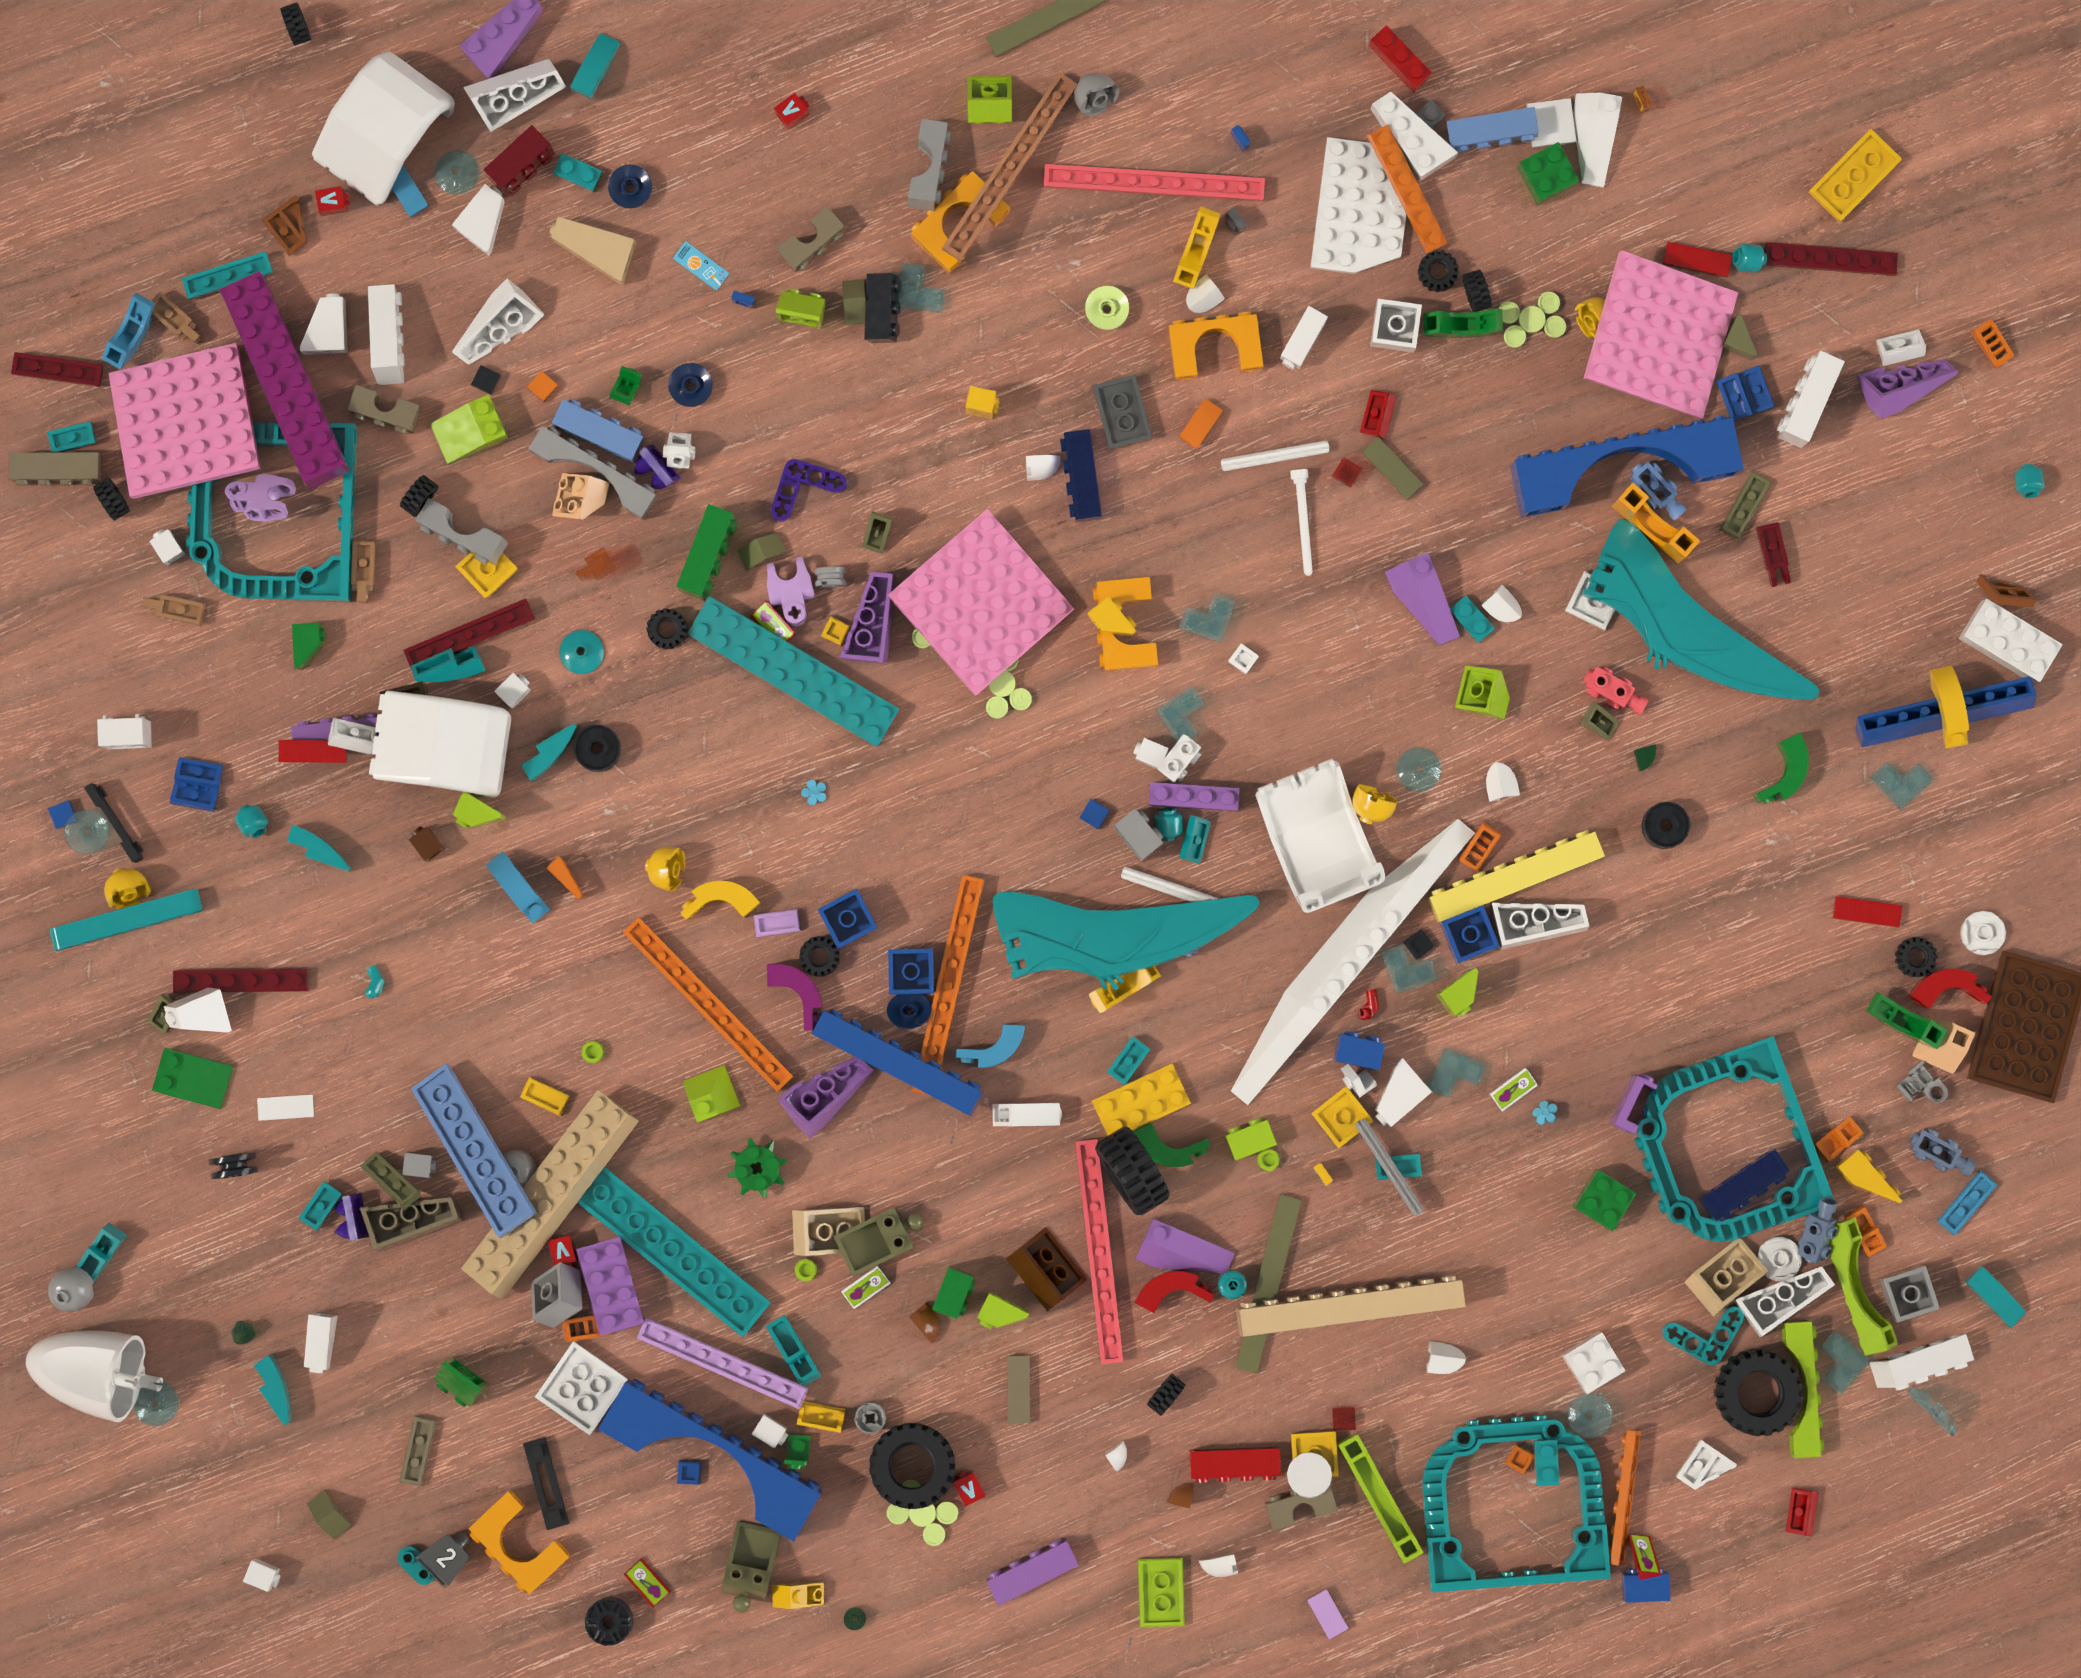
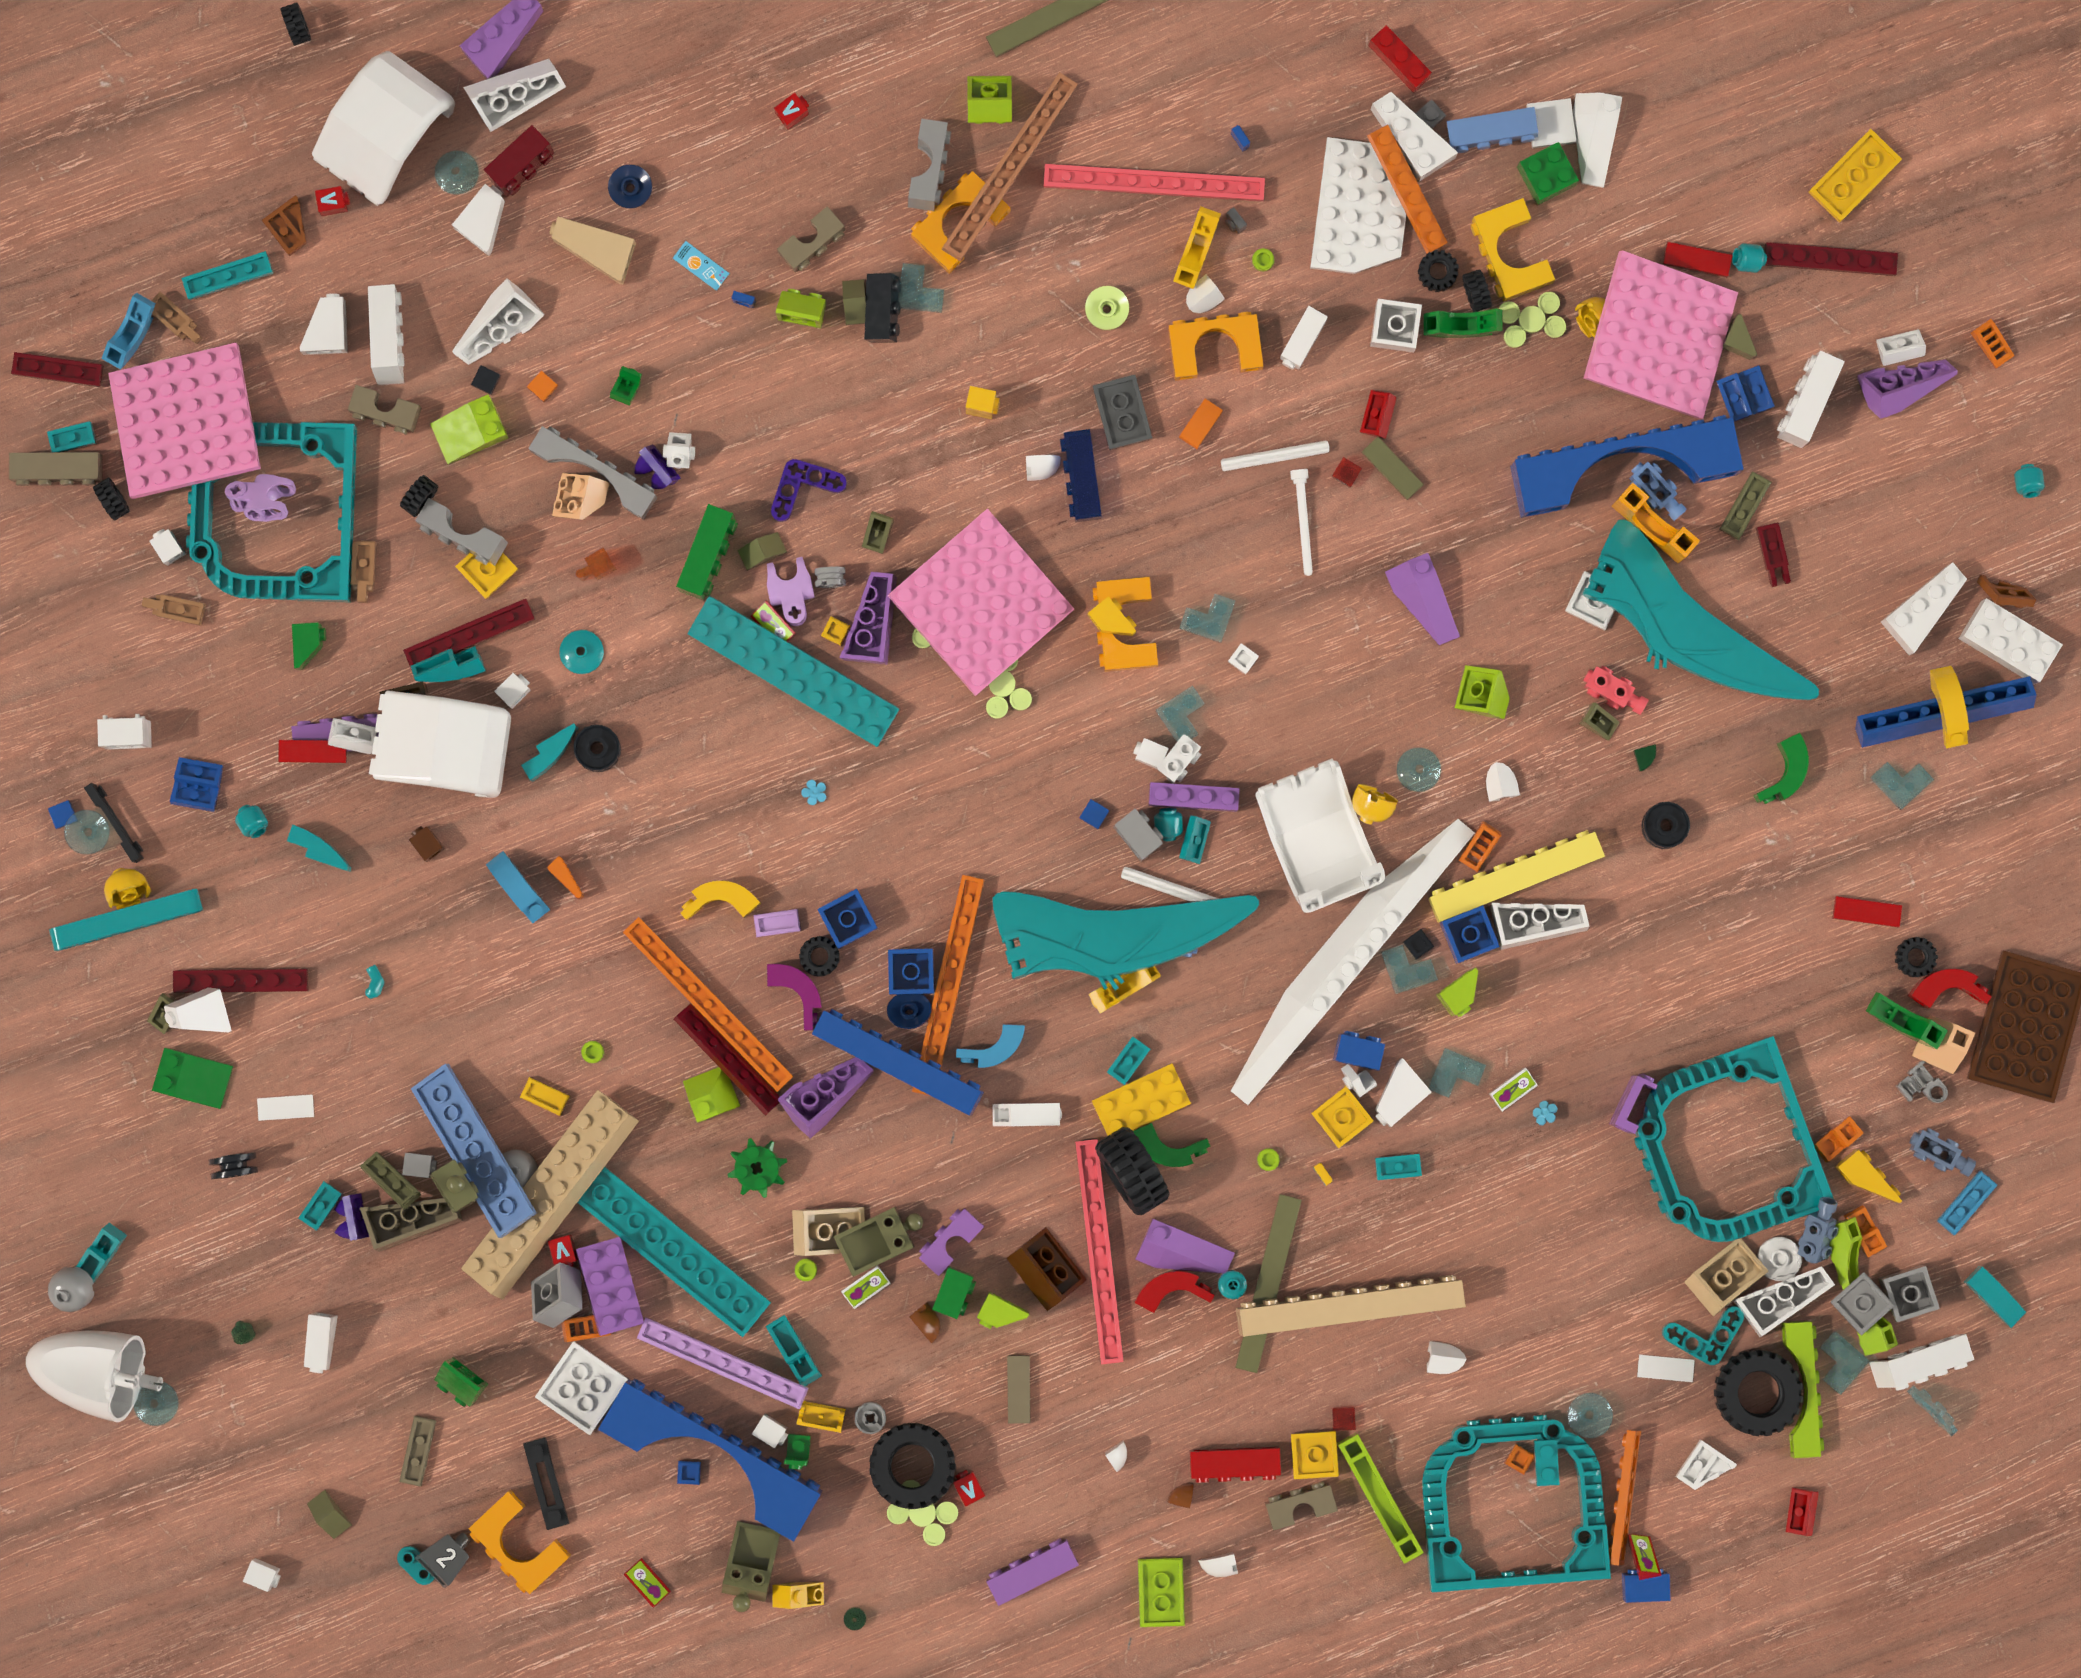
magenta brick [220,271,350,489] -> none
teal slope [253,1354,291,1426] -> none
dark azure tile [392,165,429,218] -> none
lime slope [453,792,507,829] -> none
medium blue brick [552,399,645,463] -> none
teal plate [553,153,603,192] -> none
teal slope [570,33,621,100] -> none
black wheel [585,1597,634,1646] -> none
yellow cylinder [645,846,685,891] -> none
black tyre [646,608,688,650] -> none
dark blue dish [668,363,713,407] -> none
light grey cylinder [1074,73,1119,117] -> none
black tyre [1147,1374,1186,1416] -> none
lime brick [1225,1117,1277,1161] -> none
white tile [1287,1452,1332,1498] -> none
lavender tile [1307,1589,1349,1640] -> none
light grey axle [1355,1118,1424,1216] -> none
red arm [1358,989,1379,1021] -> none
teal plate [1450,595,1495,644] -> none
white brick [1482,585,1522,622] -> none
white brick [1561,1331,1625,1394] -> none
green brick [1572,1169,1636,1231] -> none
clear orange tile [1633,86,1652,113] -> none
clear blue brick [1698,1148,1790,1222] -> none
white tile [1960,911,2006,955] -> none
none -> olive slope [430,1159,479,1214]
none -> dark red plate [673,1003,780,1116]
none -> medium lavender arch [919,1208,984,1276]
none -> lime tile [1252,248,1274,272]
none -> yellow arch [1470,198,1555,302]
none -> white sticker [1637,1355,1695,1382]
none -> light grey tile [1830,1272,1895,1336]
none -> white wedge [1881,562,1967,655]

